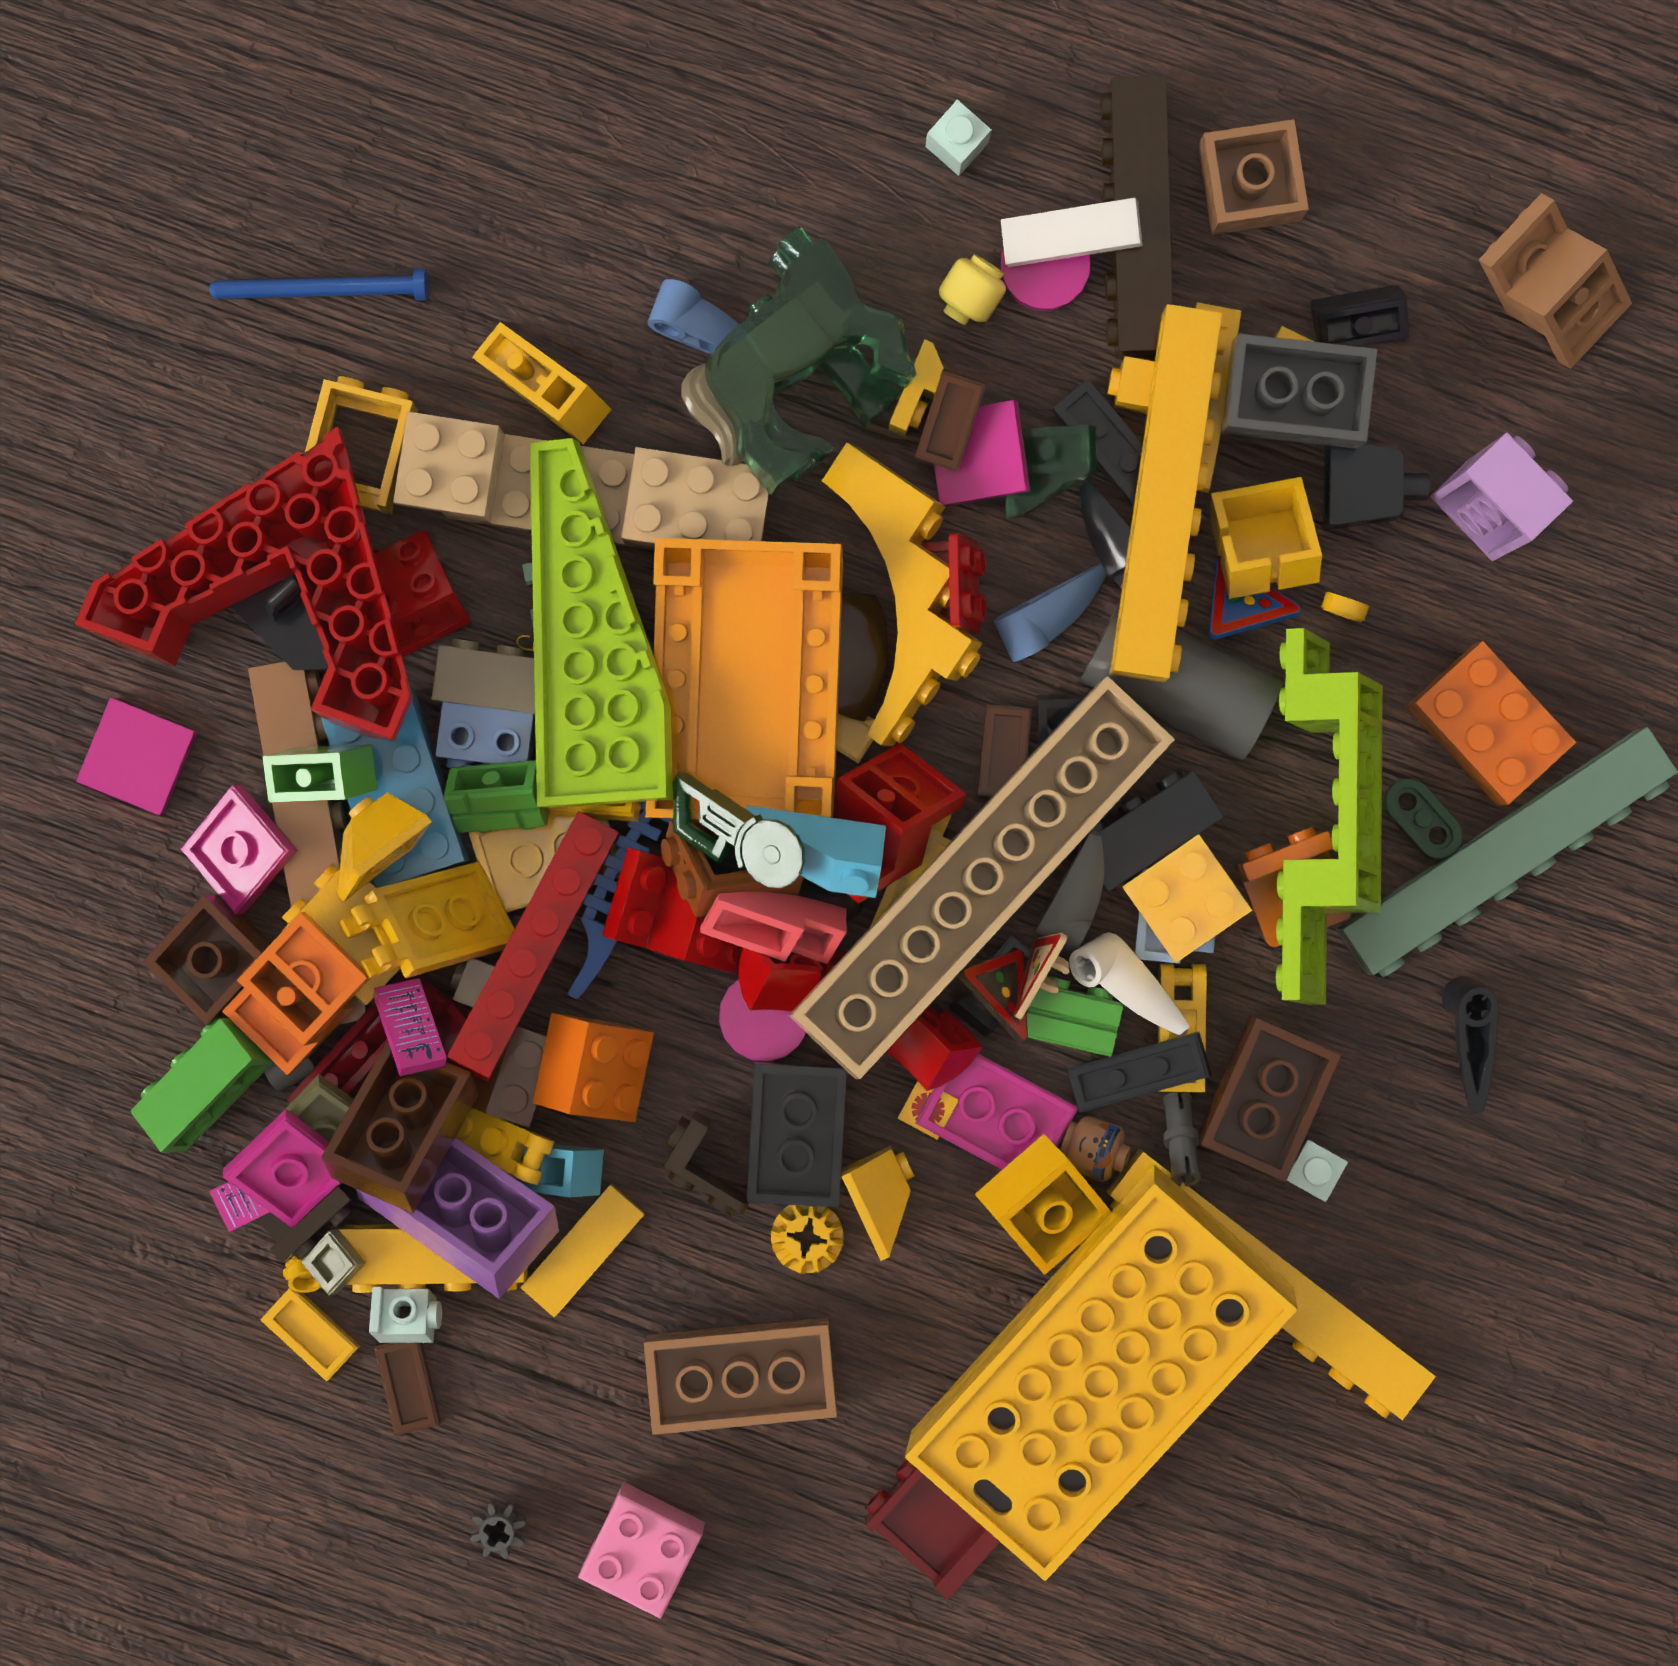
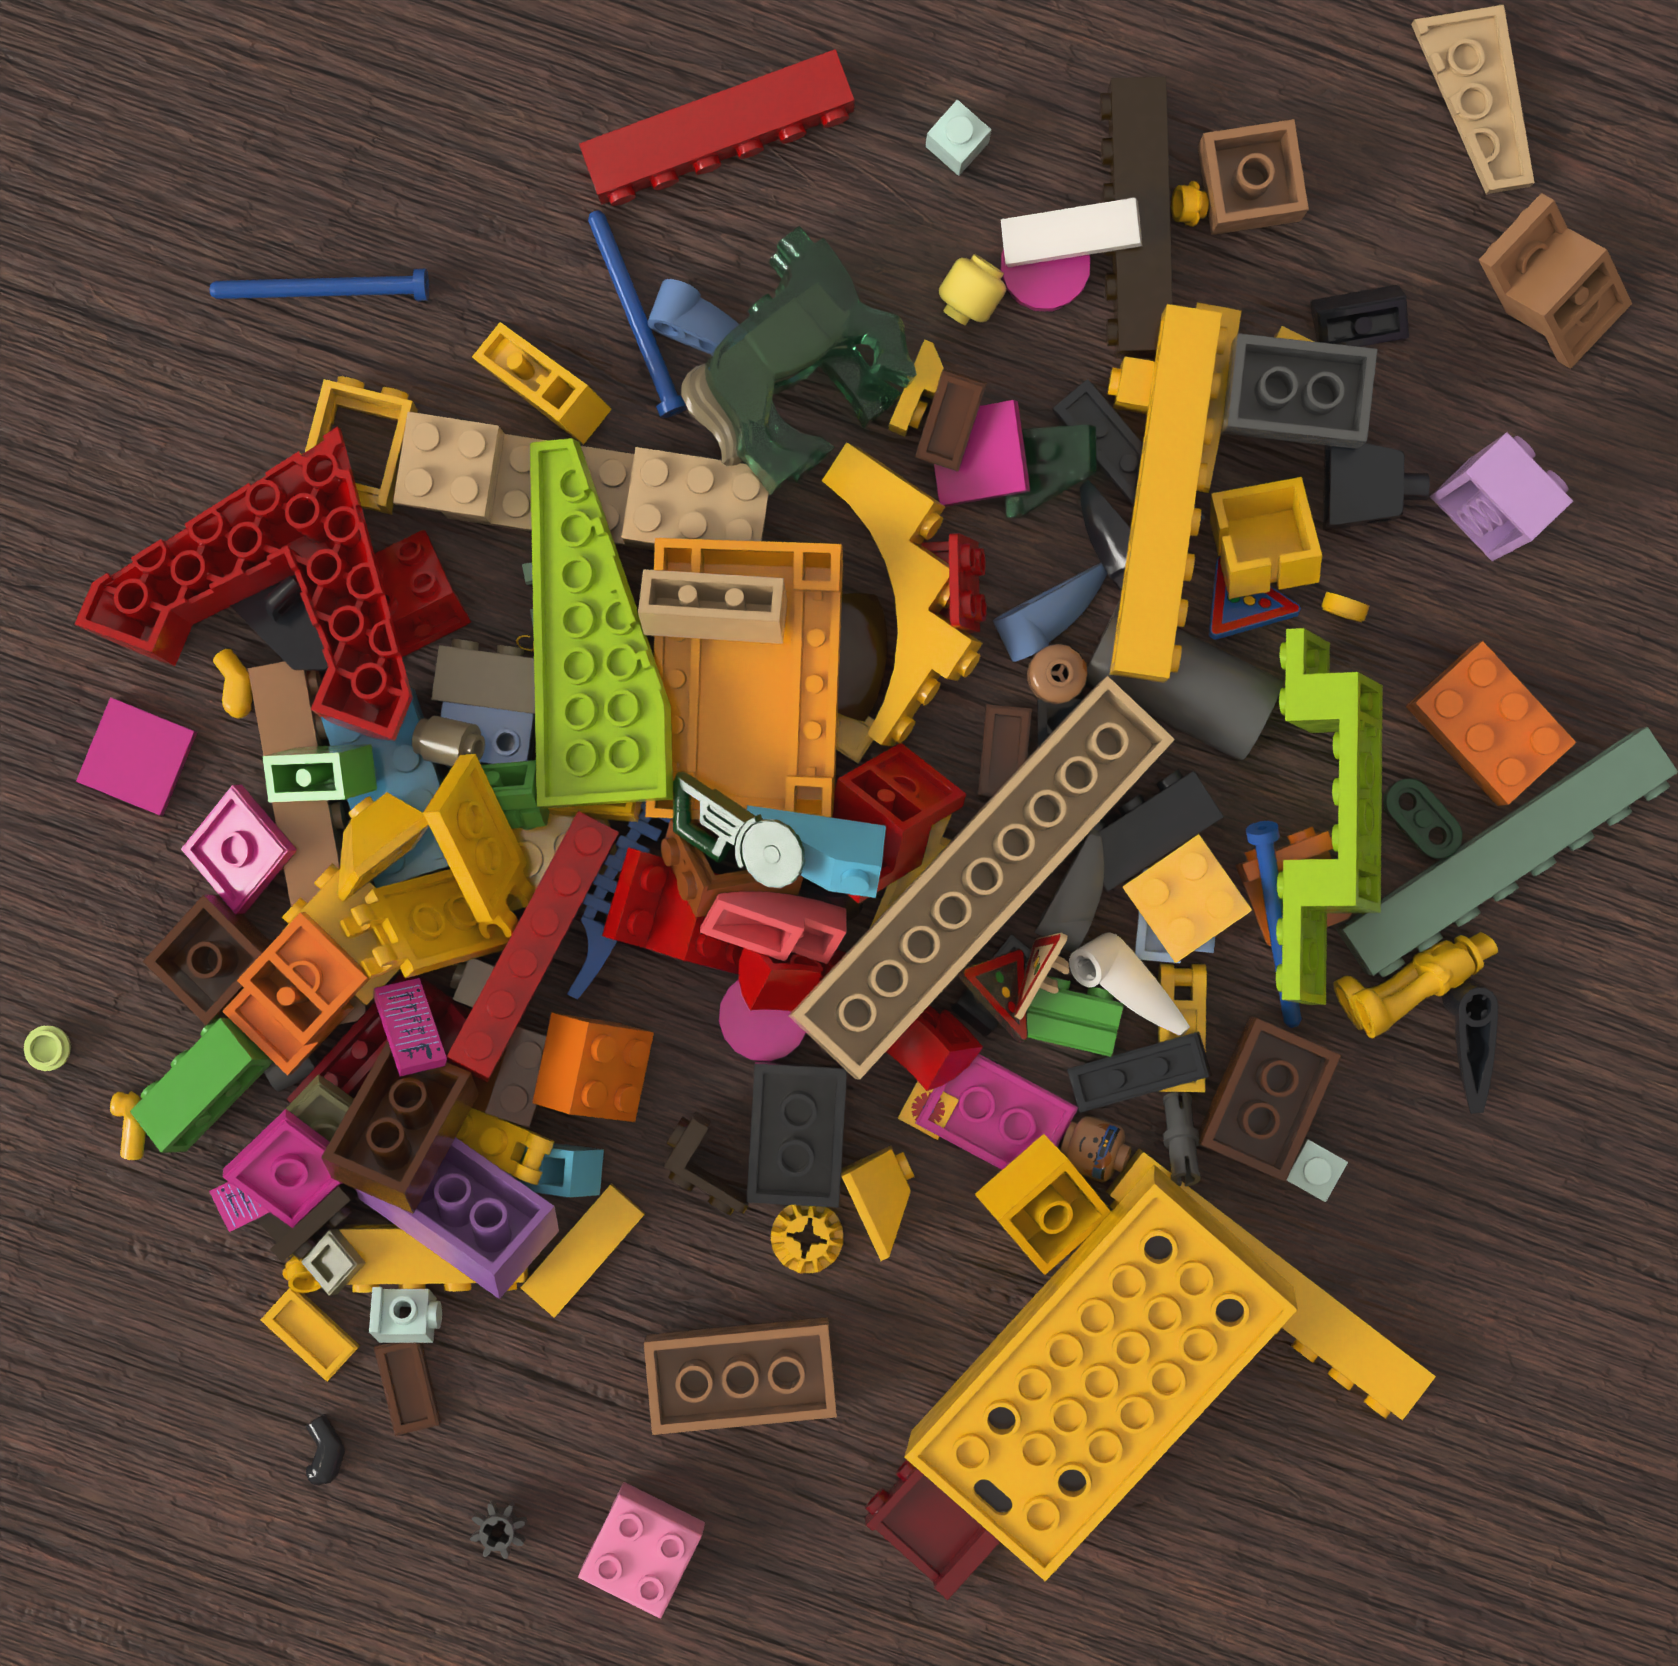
none -> yellowish green plate [24,1025,71,1071]
none -> yellow arm [110,1091,146,1160]
none -> yellow arm [213,648,253,718]
none -> black arm [305,1414,345,1486]
none -> dark tan brick [412,716,485,767]
none -> yellow tile [423,754,535,939]
none -> red brick [579,49,855,206]
none -> blue bar [588,210,687,419]
none -> tan brick [638,569,787,644]
none -> medium nougat head [1027,644,1088,704]
none -> yellow plate [1171,181,1209,227]
none -> blue bar [1246,821,1302,1028]
none -> yellow piece [1333,932,1498,1039]
none -> tan wing [1411,5,1535,194]

